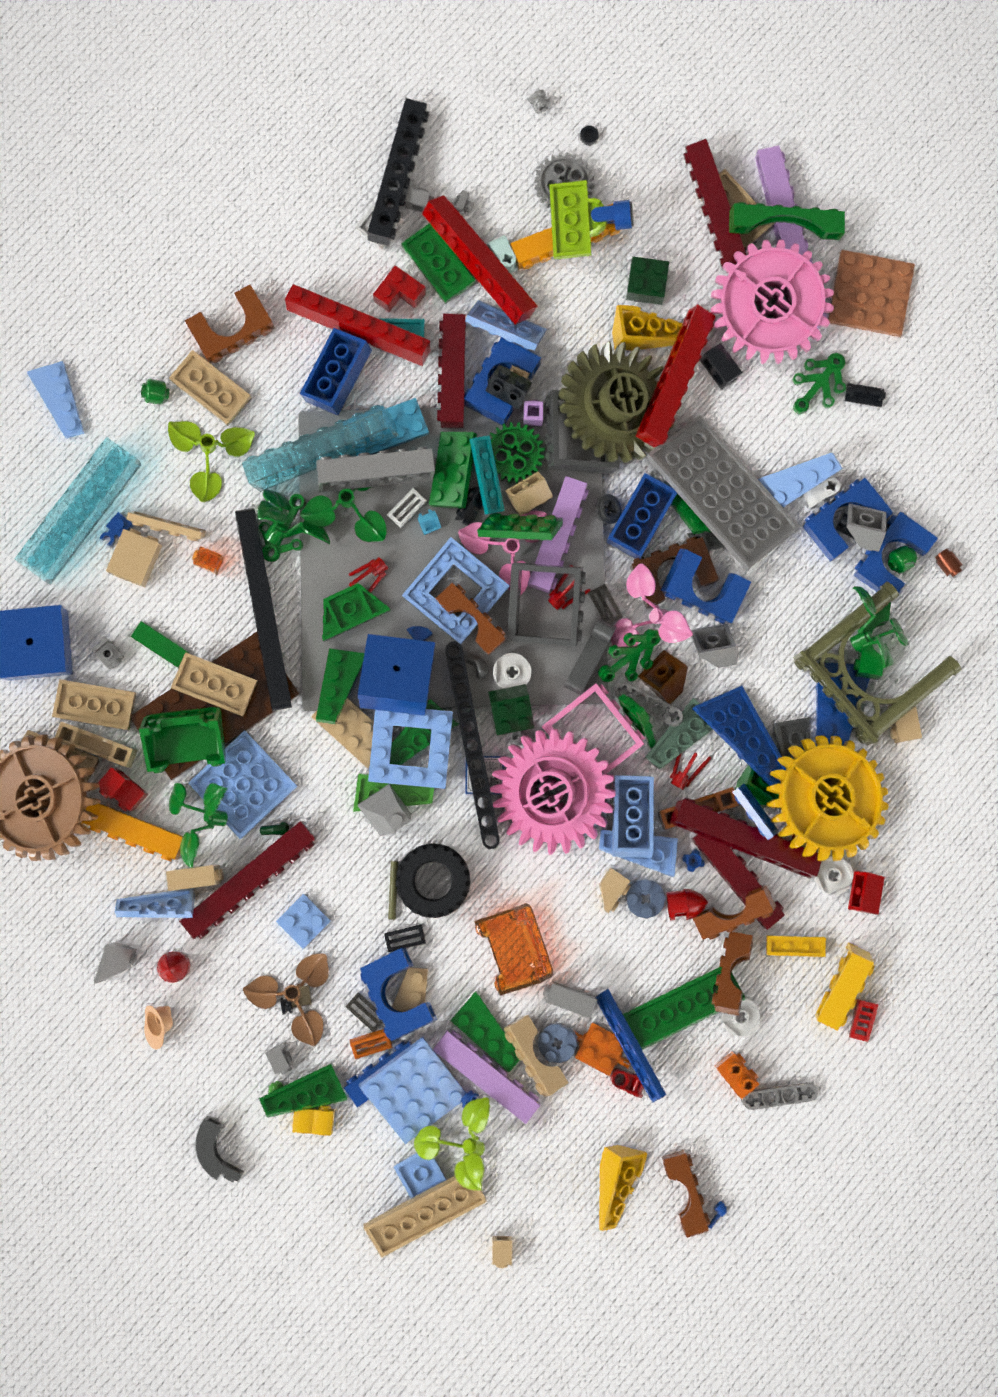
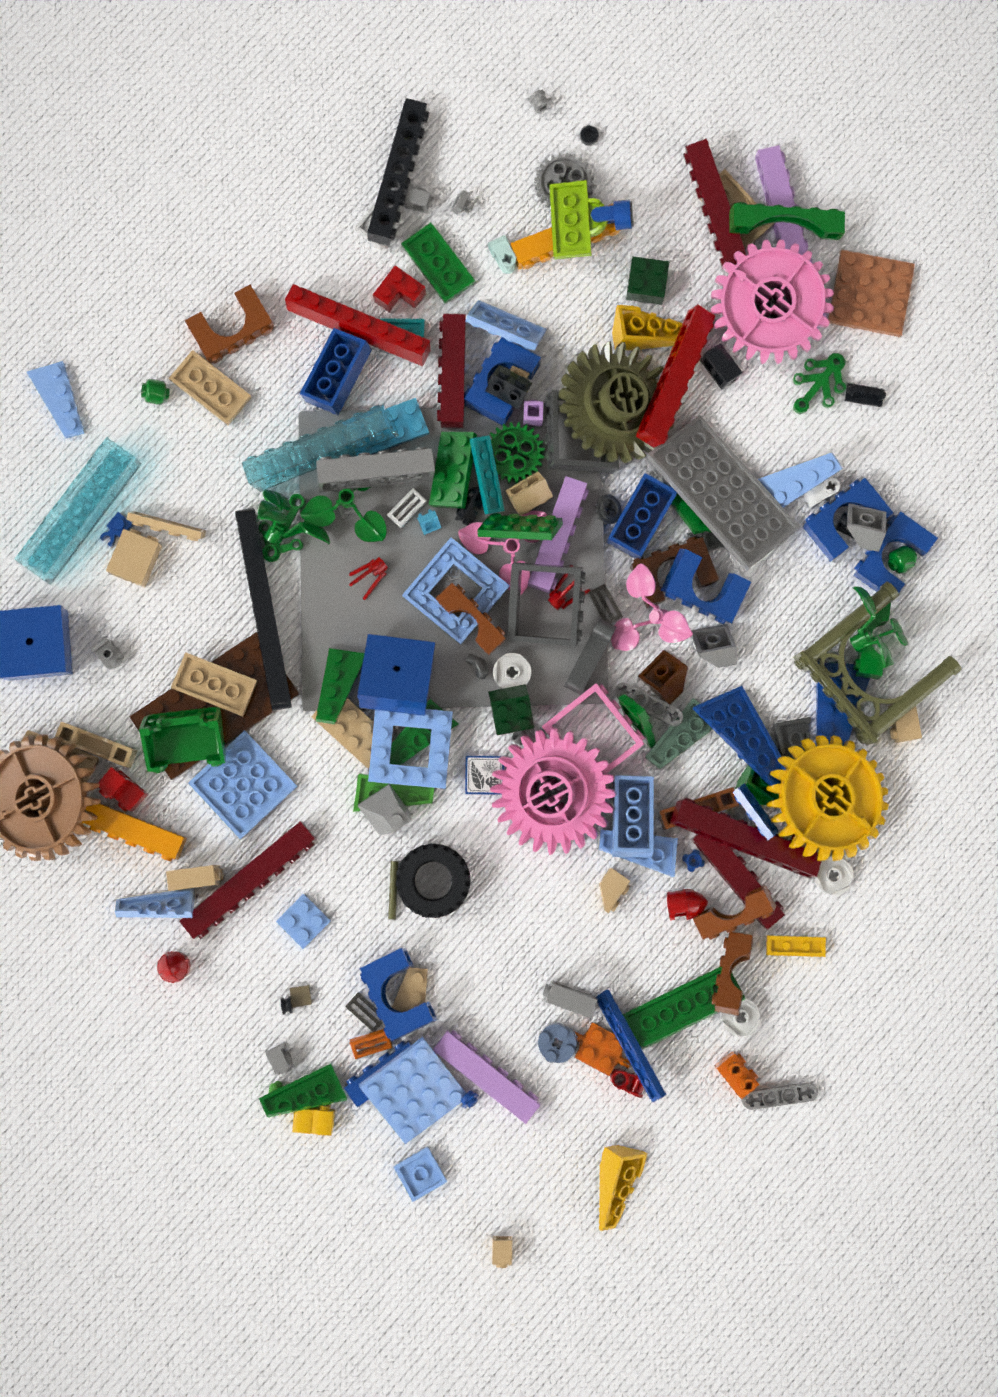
tan plate [52,679,136,731] -> none
light grey slope [93,942,138,983] -> none
green tile [130,621,189,668] -> none
light nougat piece [144,1005,173,1049] -> none
lime plant [168,421,255,502] -> none
green plant [168,783,228,868] -> none
clear orange brick [192,546,224,575] -> none
dark grey arch [195,1116,244,1182] -> none
medium nougat plant [243,954,329,1046] -> none
dark green arm [259,822,290,836] -> none
green wing [322,583,391,642] -> none
tan plate [363,1176,487,1258] -> none
black tile [384,924,426,952] -> none
blue tile [406,626,433,641] -> none
lime plant [414,1097,490,1191] -> none
red brick [422,195,538,325] -> none
black beam [445,642,500,849] -> none
green wing [450,991,520,1073] -> none
clear orange windscreen [474,903,553,996] -> none
tan arch [503,1015,569,1097] -> none
green plant [598,629,661,682] -> none
sand blue plate [626,879,666,918] -> none
dark orange arch [661,1150,711,1238] -> none
red plant [670,752,712,790] -> none
blue hand [708,1201,727,1229] -> none
yellow wedge [815,942,875,1031] -> none
red brick [848,871,885,915] -> none
red slope [849,999,879,1042] -> none
copper brick [935,548,963,577] -> none

